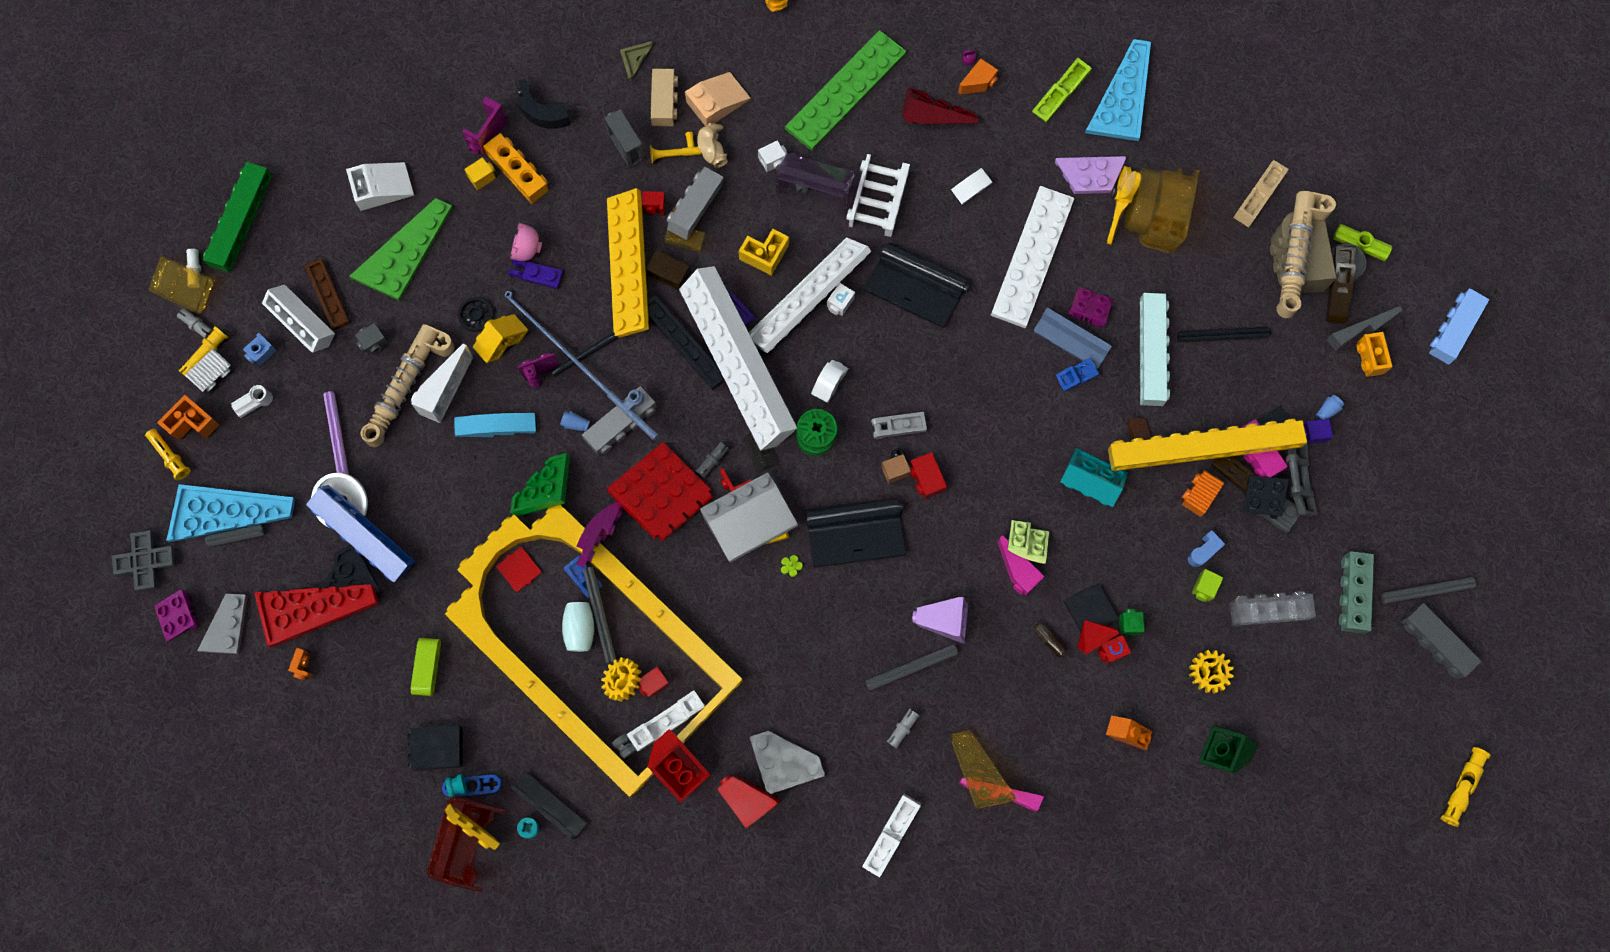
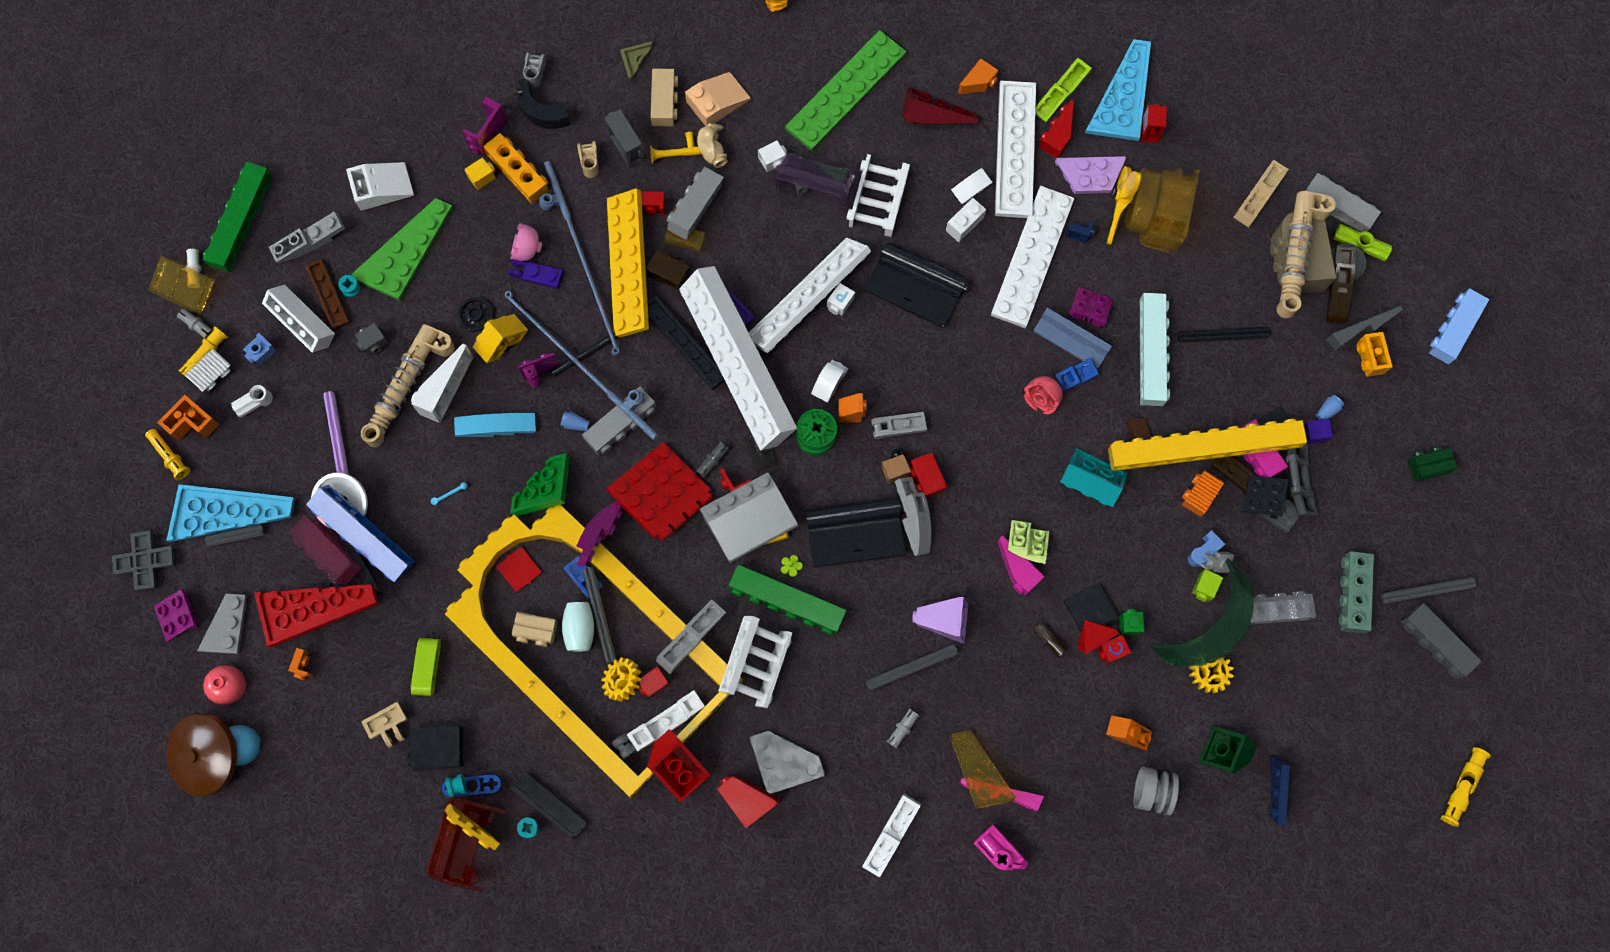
yellow brick [739,229,789,276] -> none
magenta hinge [962,49,976,65] -> none
none -> reddish brown dish [166,714,237,796]
none -> coral cylinder [203,665,247,706]
none -> medium azure cylinder [229,725,261,766]
none -> light grey slope [269,212,345,263]
none -> clear pink brick [289,515,361,586]
none -> teal wheel [338,275,361,297]
none -> tan hinge [361,702,408,748]
none -> medium azure hinge [431,482,468,506]
none -> tan brick [512,612,558,647]
none -> light grey piece [523,52,546,89]
none -> sand blue piece [539,161,619,356]
none -> tan piece [577,141,599,178]
none -> light grey slope [656,599,726,675]
none -> white fence [719,616,792,708]
none -> green brick [729,565,846,635]
none -> orange slope [838,393,867,423]
none -> light grey slope [895,477,931,556]
none -> white brick [946,198,986,242]
none -> dark pink piece [974,823,1028,870]
none -> white plate [995,81,1036,218]
none -> coral cylinder [1024,376,1063,414]
none -> red slope [1040,100,1074,158]
none -> dark blue bracket [1065,220,1096,243]
none -> light grey wheel [1133,767,1179,816]
none -> red brick [1140,104,1167,143]
none -> clear green windscreen [1151,558,1254,666]
none -> light grey plate [1200,551,1234,573]
none -> dark blue wing [1270,755,1290,825]
none -> light grey brick [1305,173,1381,232]
none -> dark green brick [1408,446,1458,482]

